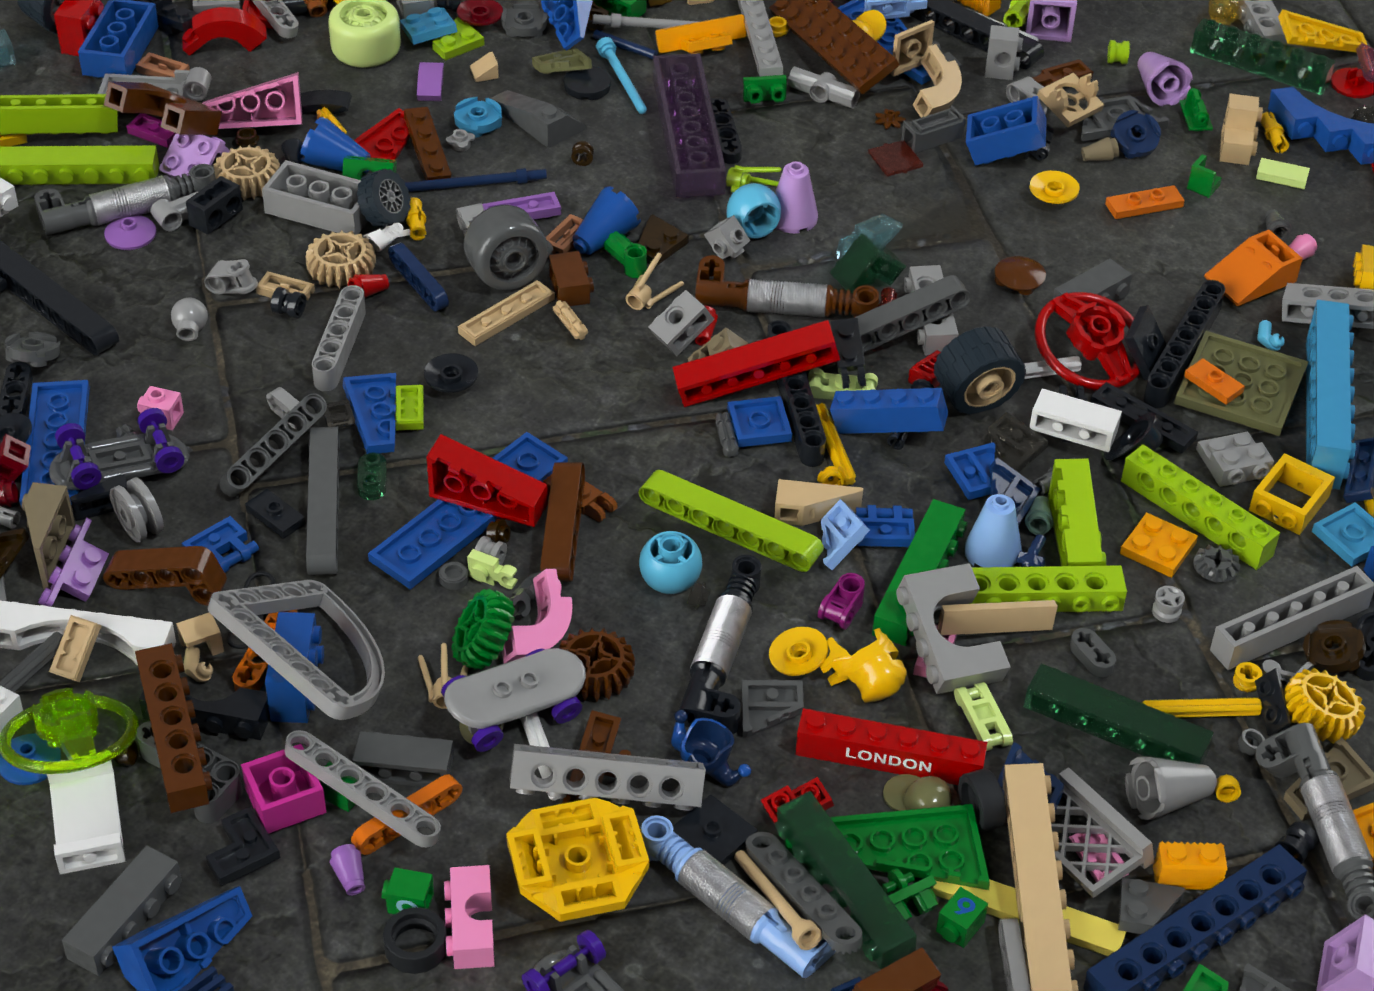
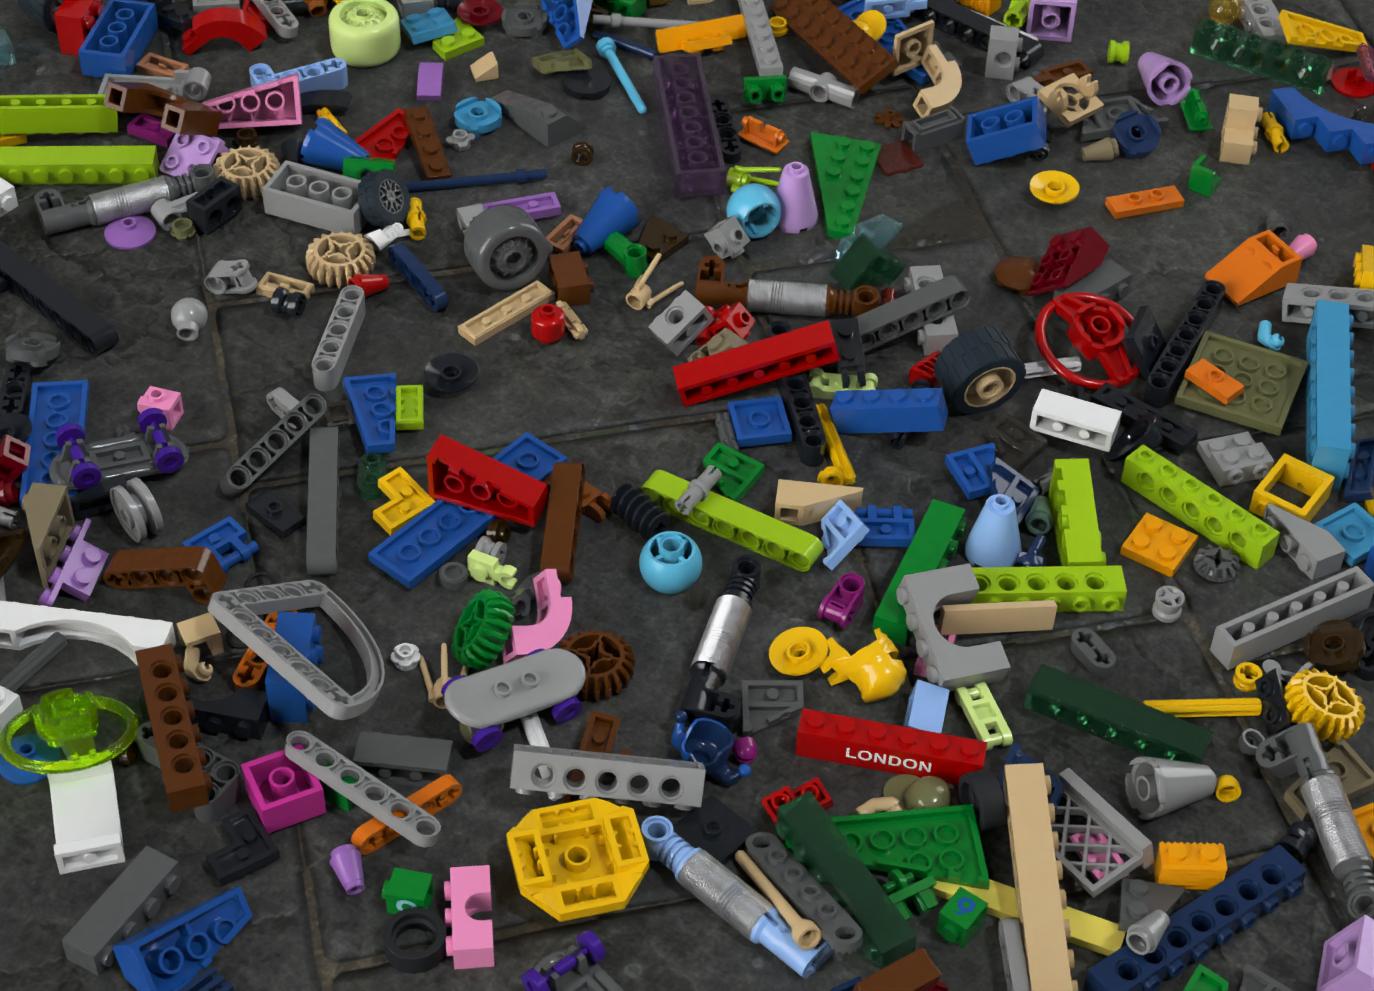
tan plate [49,615,102,683] -> none
yellowish green tile [1256,158,1310,189] -> none
none -> olive plate [170,218,196,241]
none -> light blue beam [249,58,348,94]
none -> yellow plate [373,466,436,536]
none -> white plate [391,643,421,671]
none -> red head [531,304,565,344]
none -> black piece [610,483,672,540]
none -> light grey pin [675,465,722,515]
none -> green wing [703,442,765,503]
none -> red brick [709,301,755,340]
none -> magenta hinge [732,737,757,764]
none -> orange hinge [738,116,790,154]
none -> green wing [810,132,881,241]
none -> tan arm [853,796,902,815]
none -> light blue hinge [903,680,949,733]
none -> dark red slope [1026,226,1110,296]
none -> light grey cone [1126,910,1170,955]
none -> light grey slope [1262,503,1346,581]

